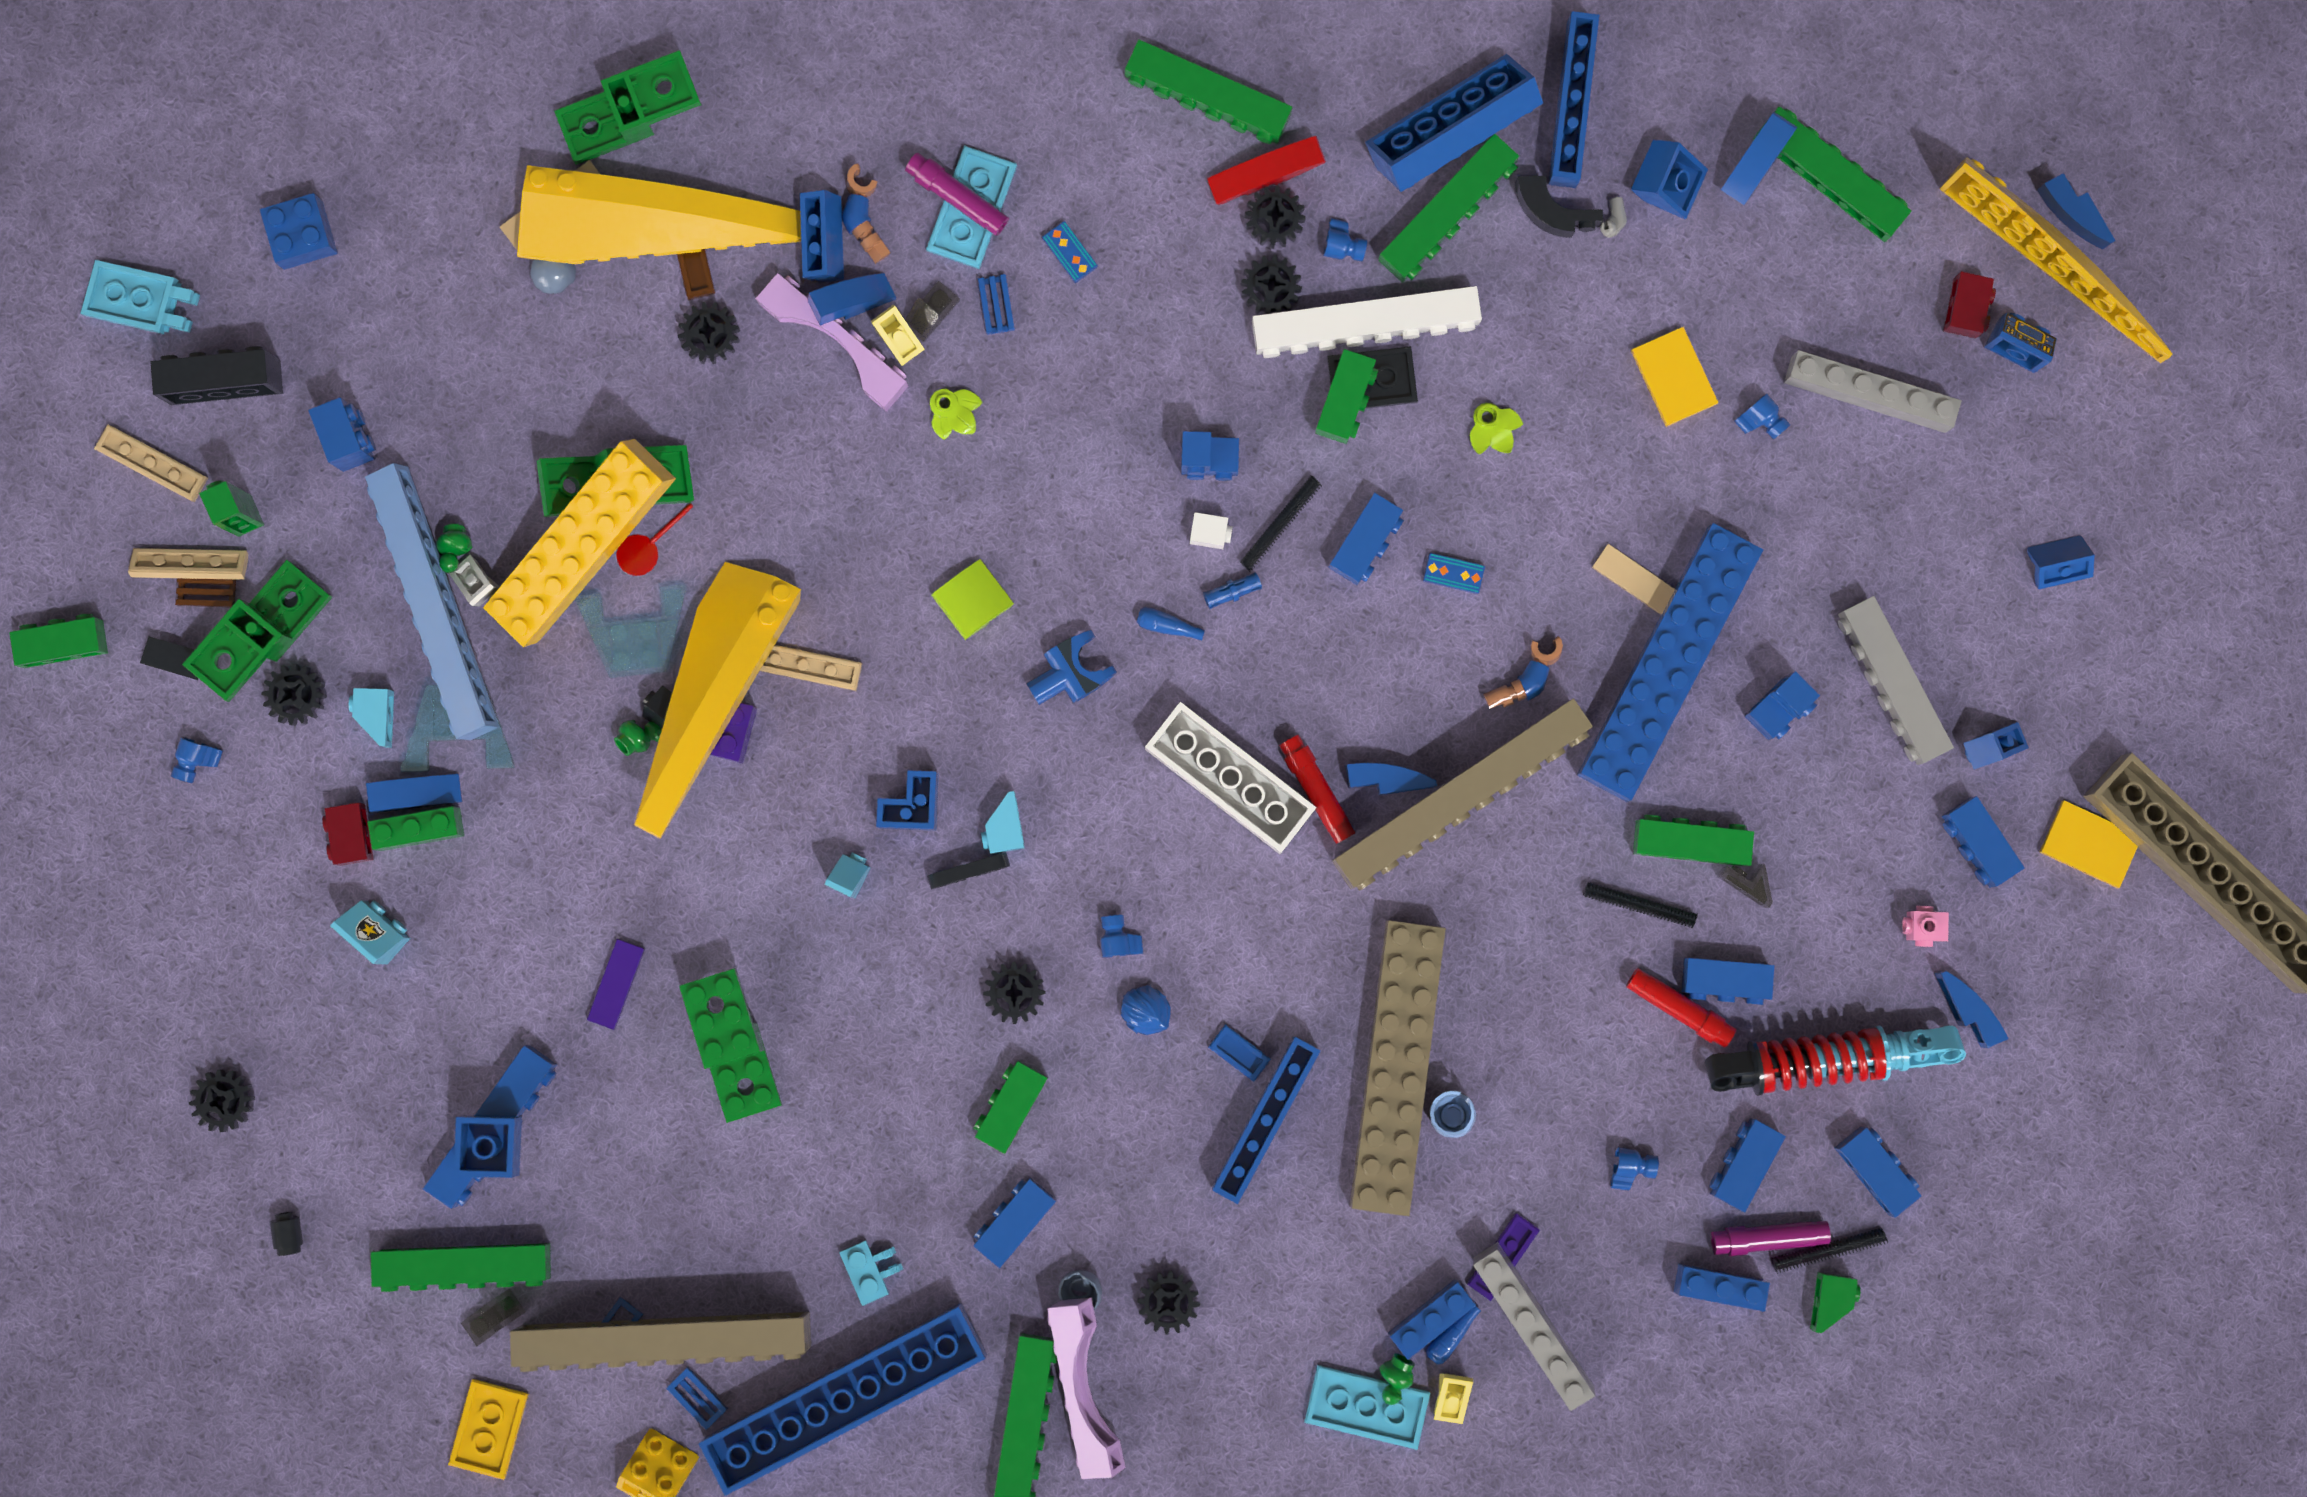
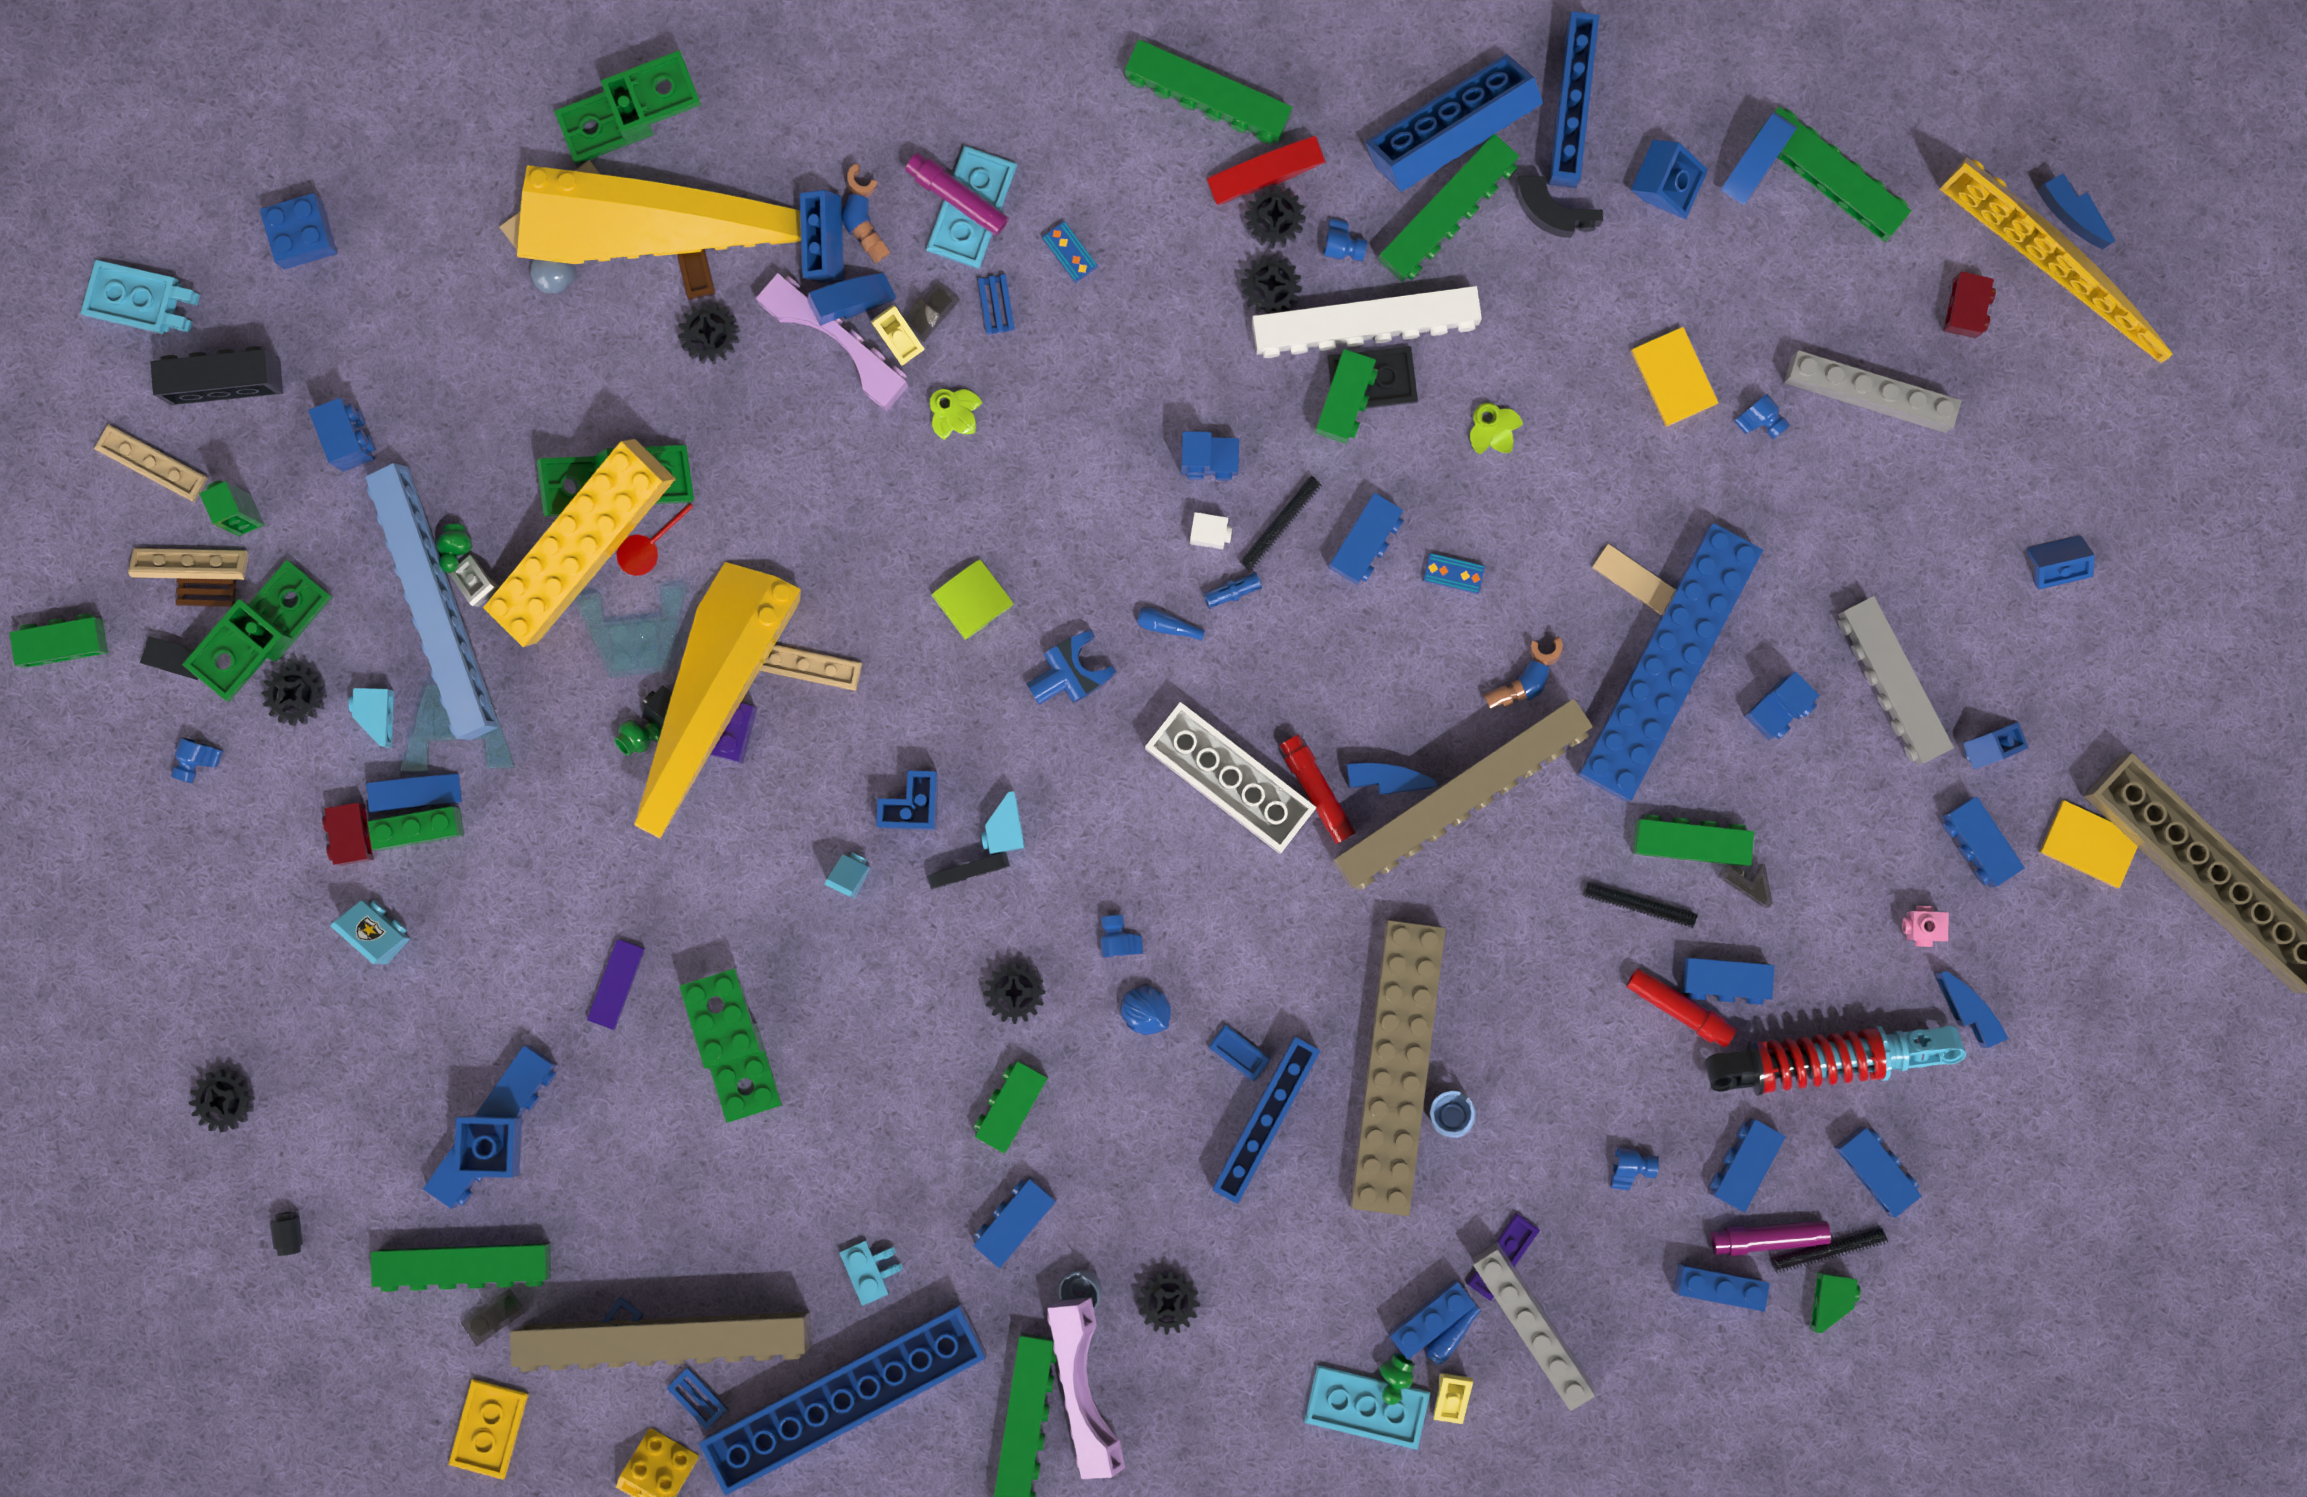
light grey arm [1600,197,1627,238] -> none
blue slope [1984,312,2057,373] -> none

